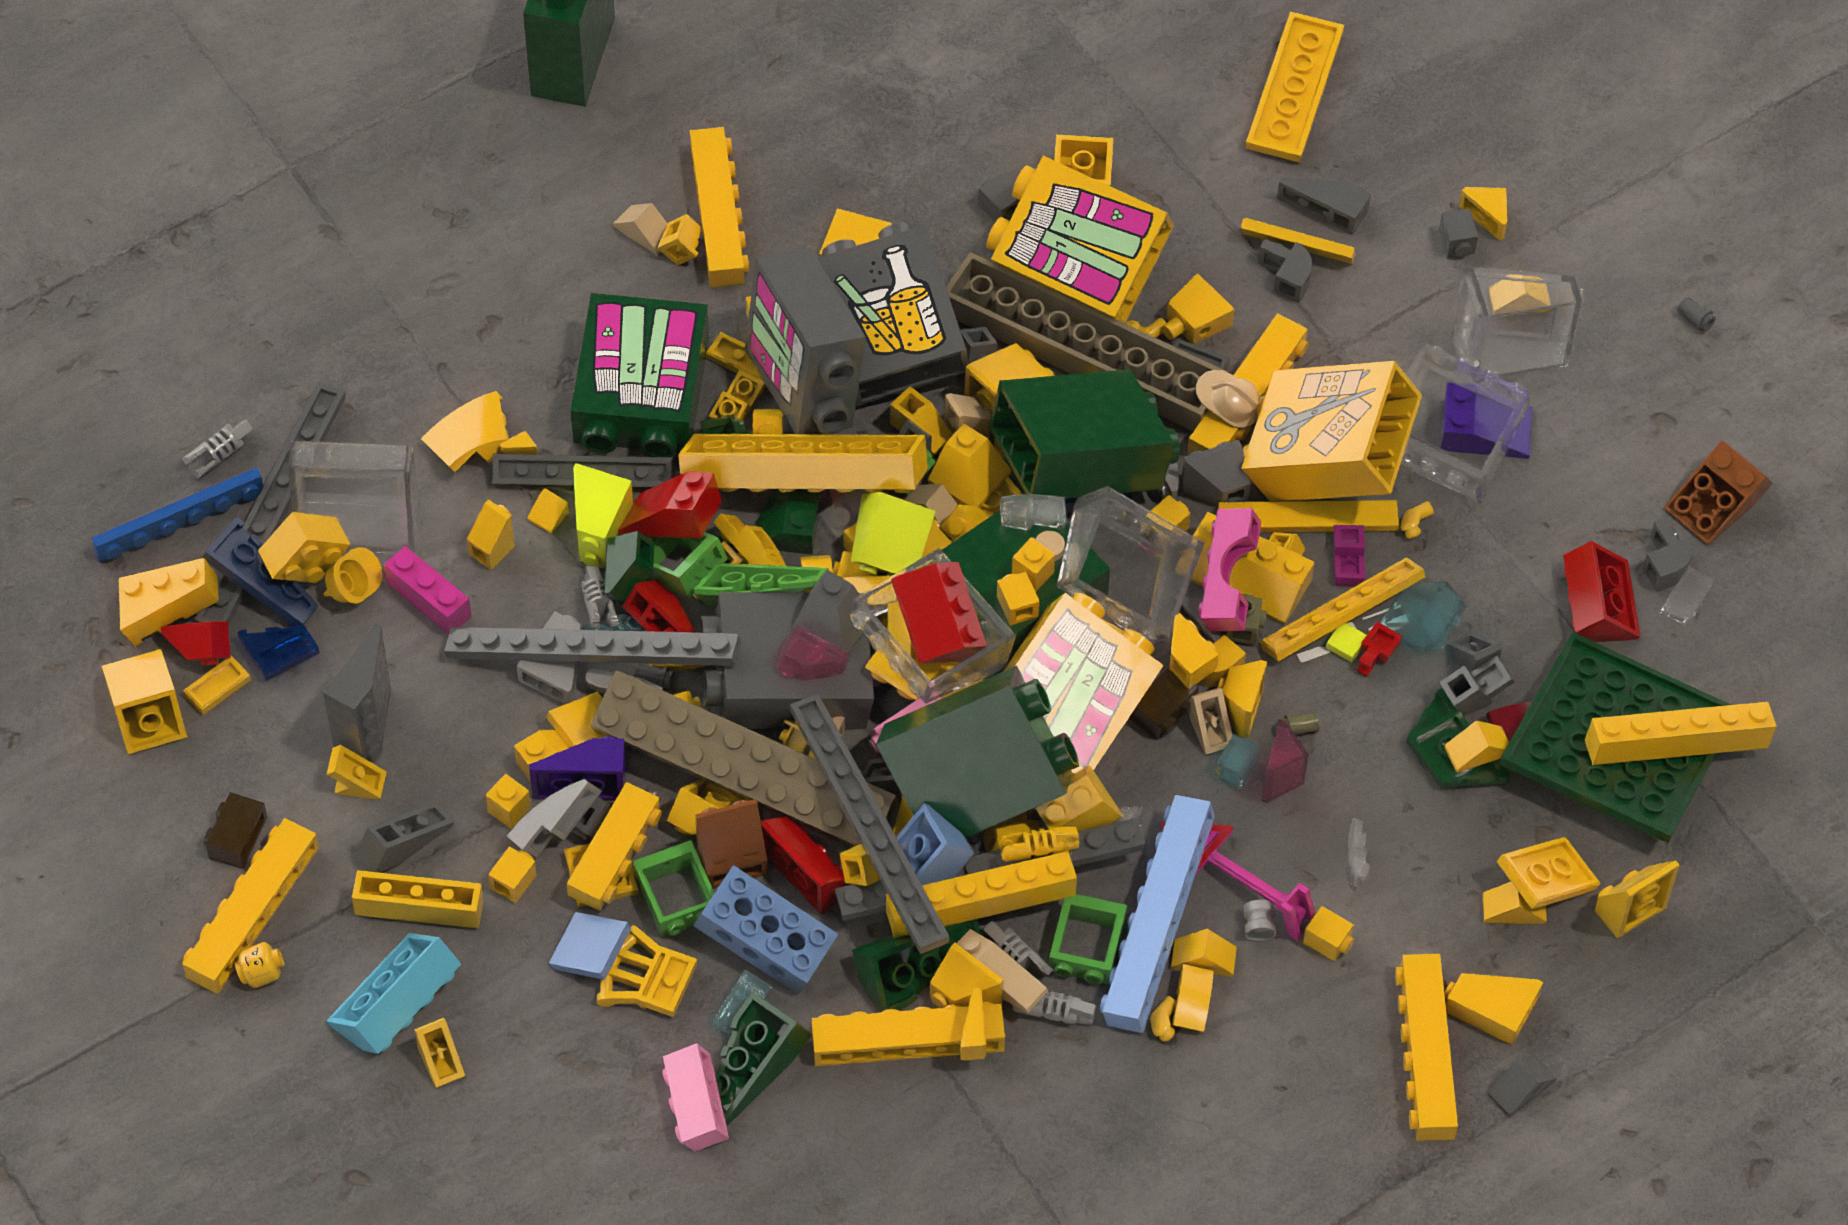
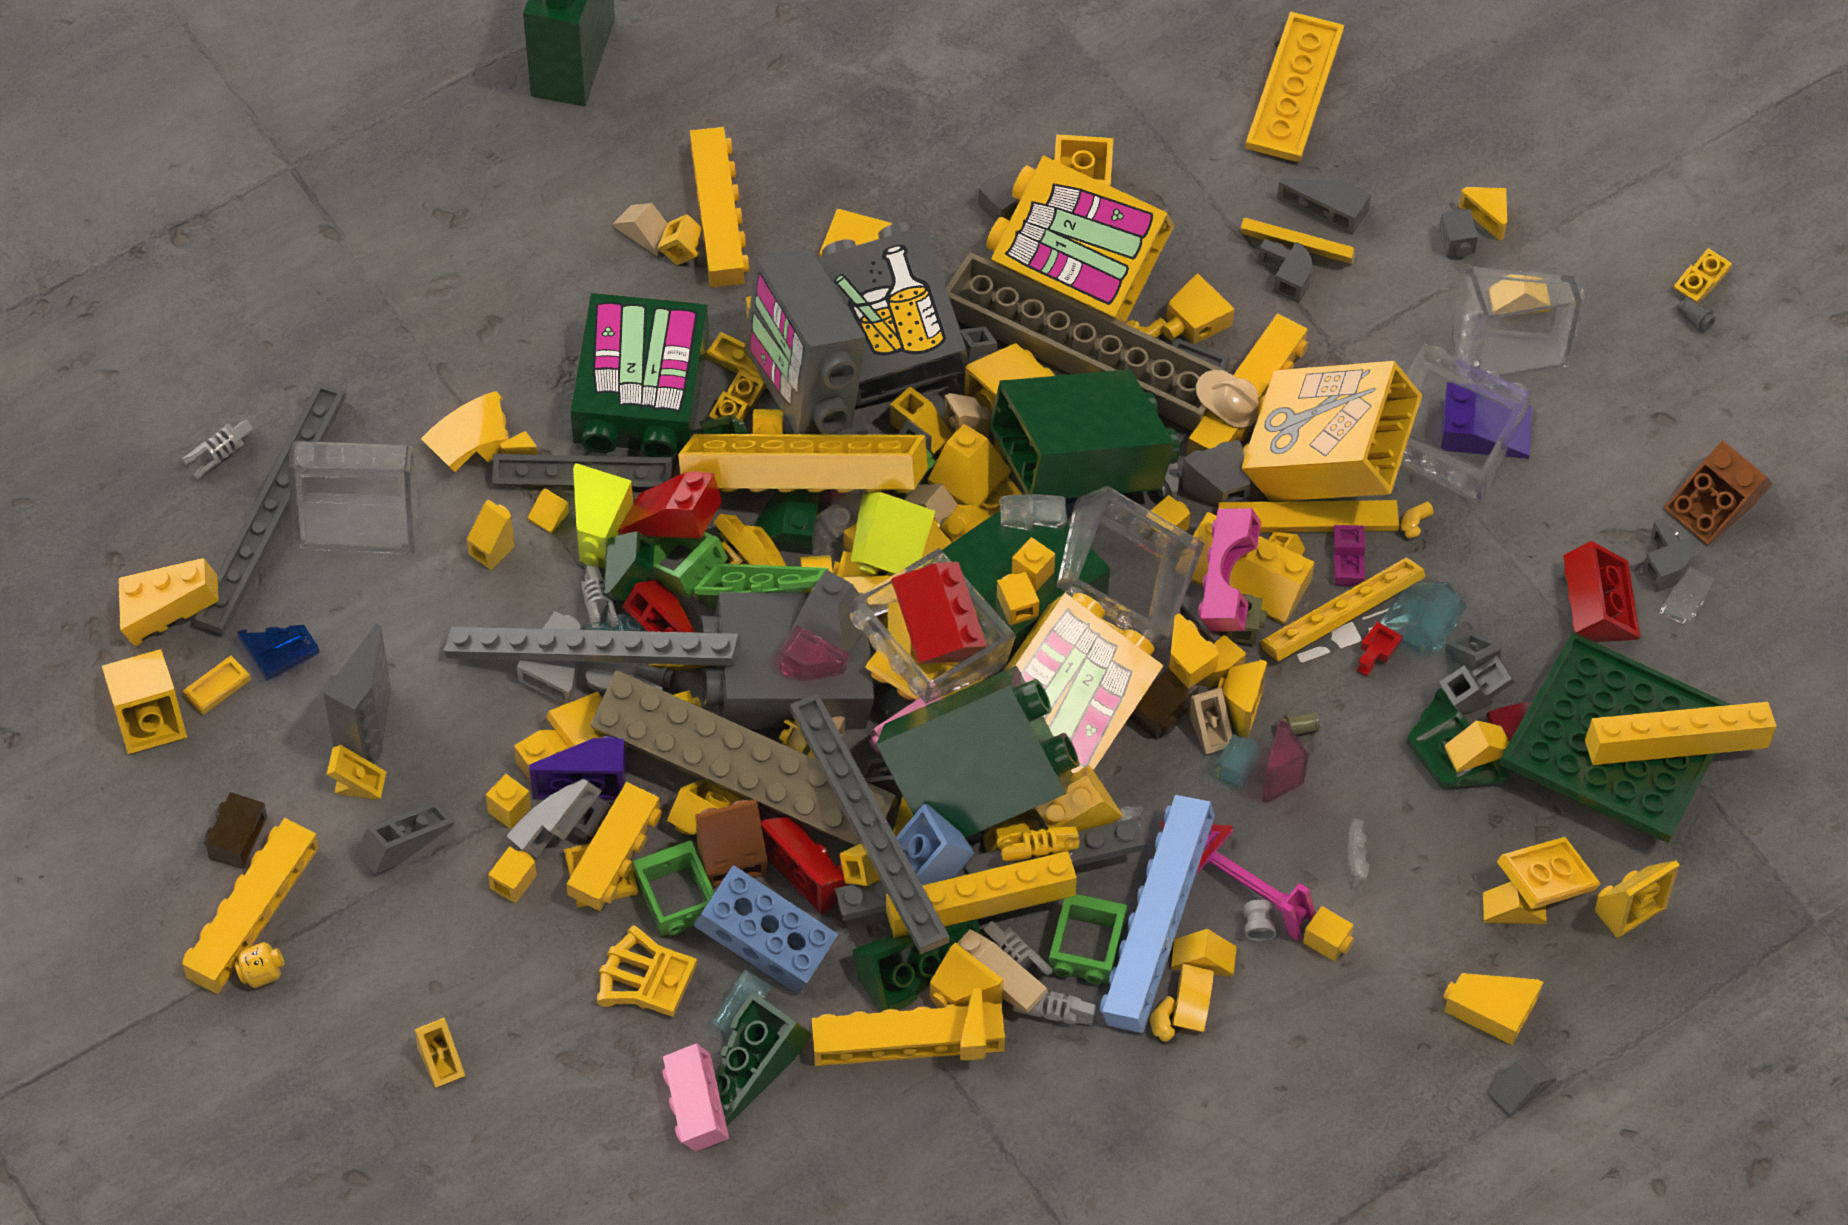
blue plate [91,467,264,562] -> none
red slope [161,621,231,666] -> none
dark blue wing [202,516,319,630] -> none
yellow brick [258,512,351,583] -> none
yellow piece [323,547,383,604] -> none
medium azure slope [326,933,461,1054] -> none
yellow brick [352,870,484,929] -> none
dark pink brick [384,546,472,635] -> none
medium blue tile [549,912,631,980] -> none
tan tile [1035,531,1065,561] -> none
neon yellow tile [1326,623,1367,663] -> none
yellow brick [1395,954,1458,1141] -> none
none -> yellow slope [1673,248,1732,304]

